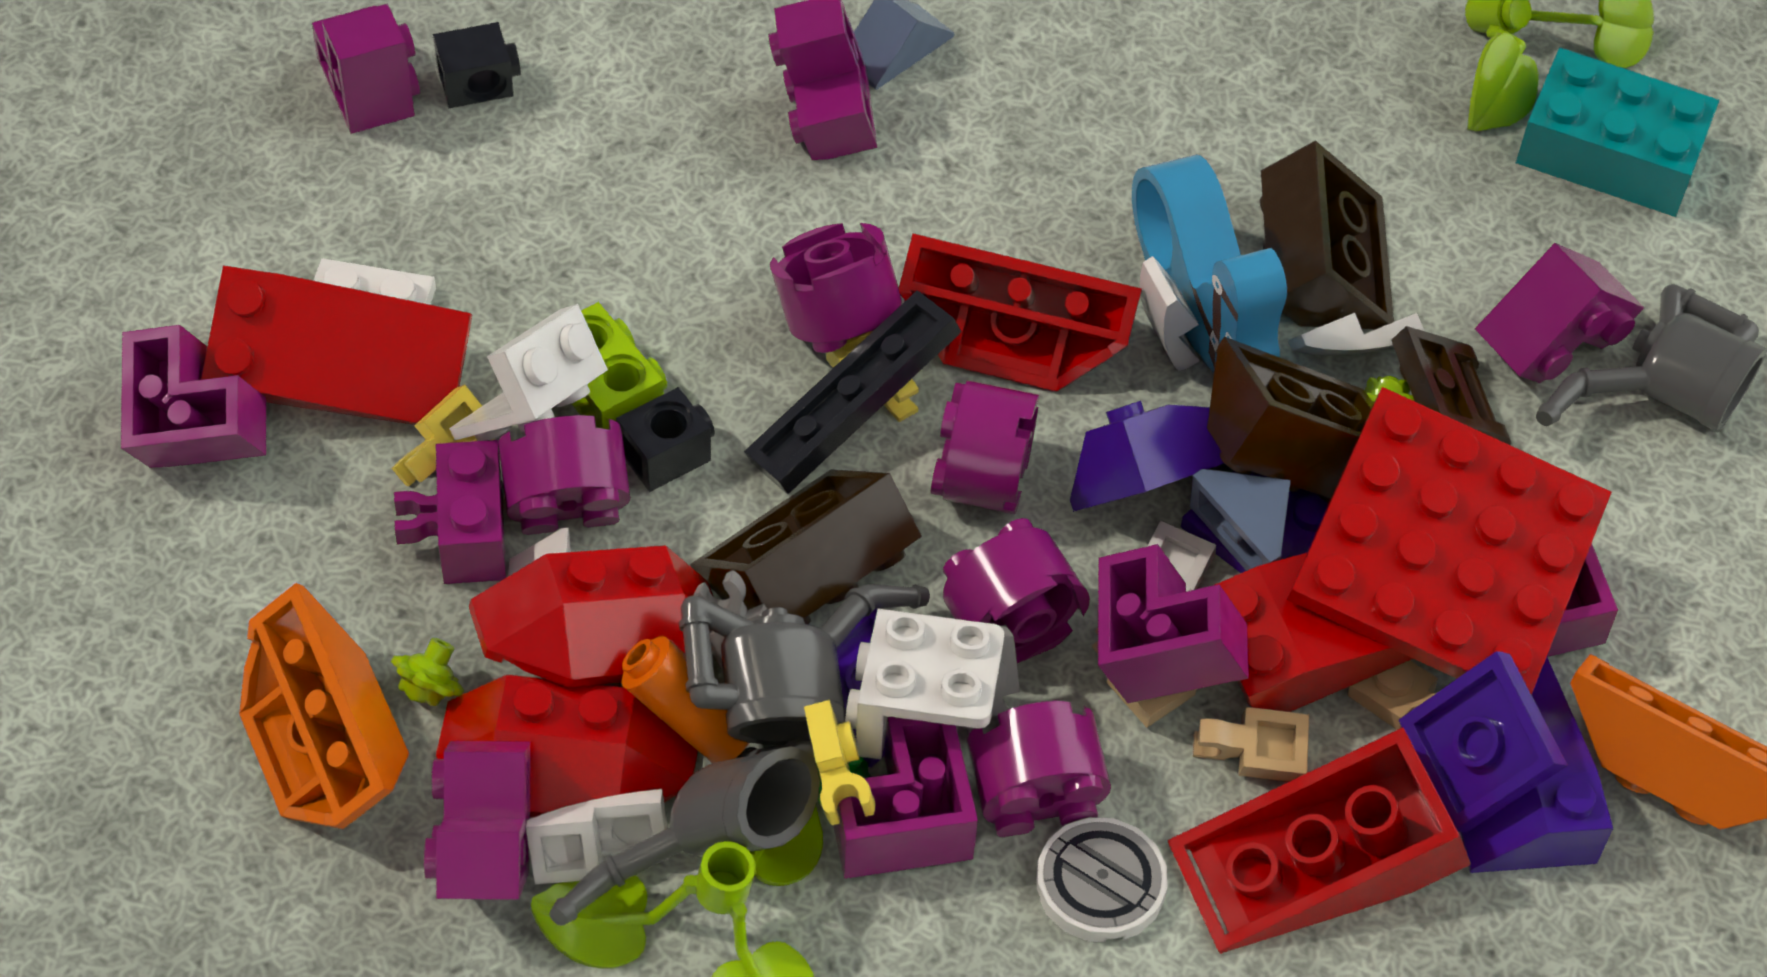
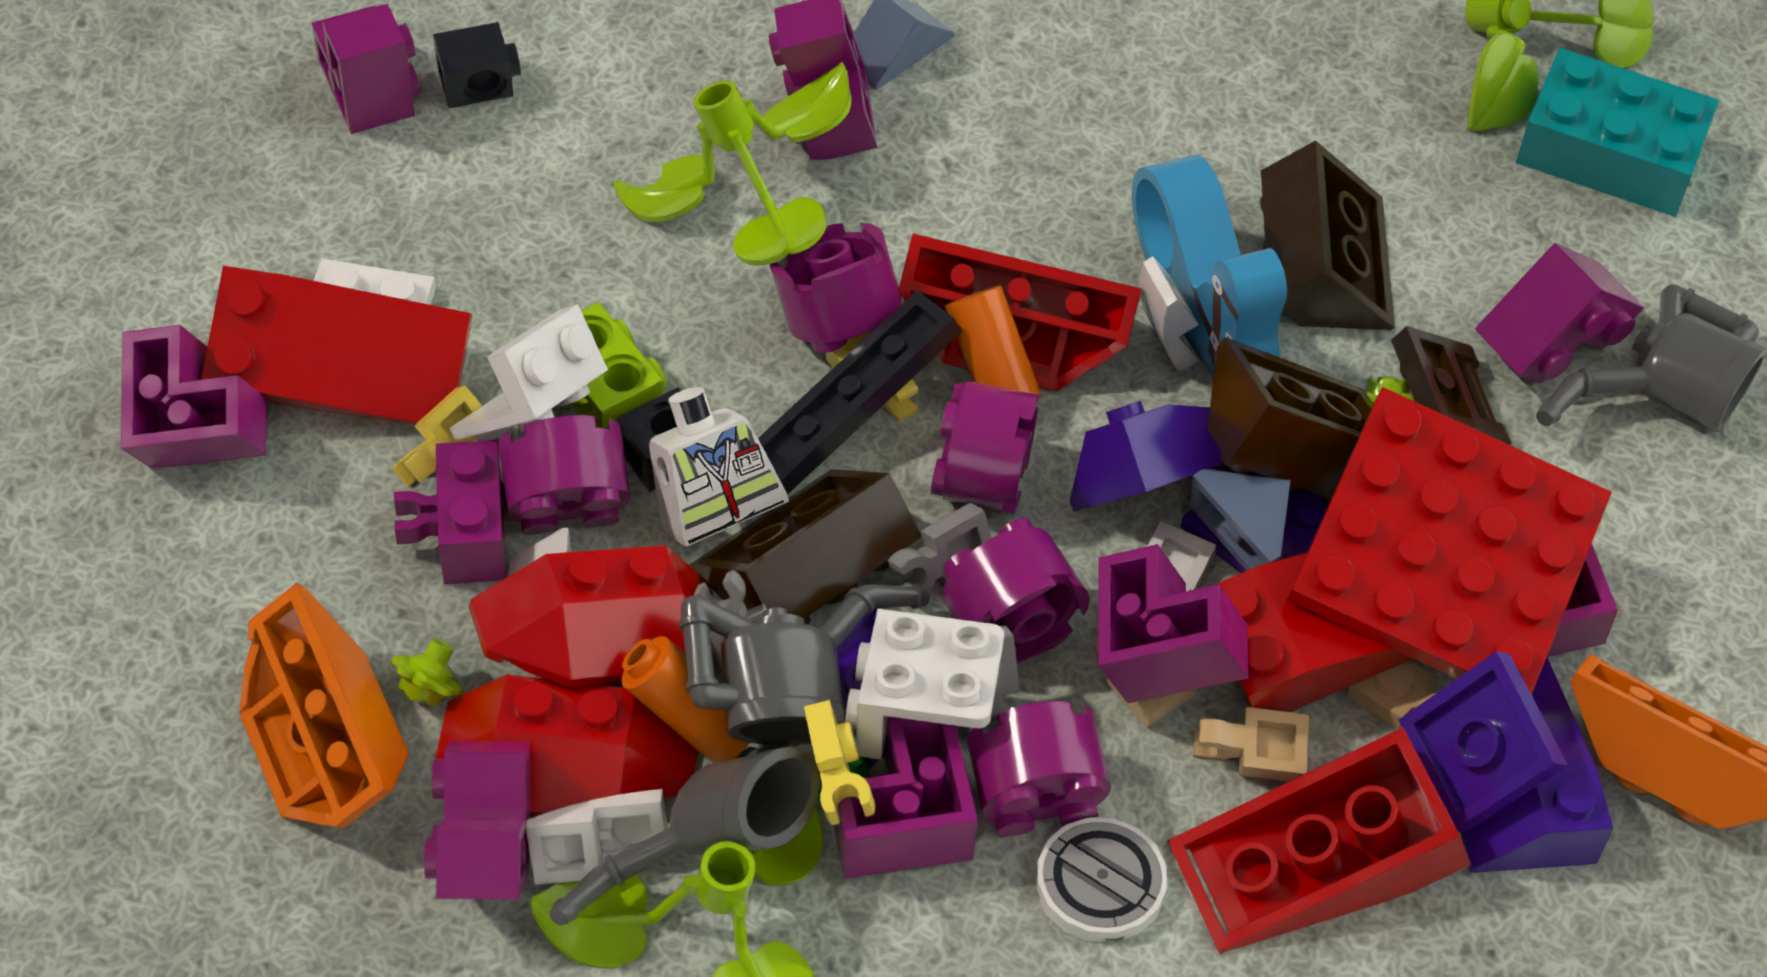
white slope [1288,313,1424,356] -> none
none -> lime plant [613,62,851,266]
none -> torso [649,387,789,547]
none -> light grey plate [888,503,992,592]
none -> orange brick [945,285,1042,399]

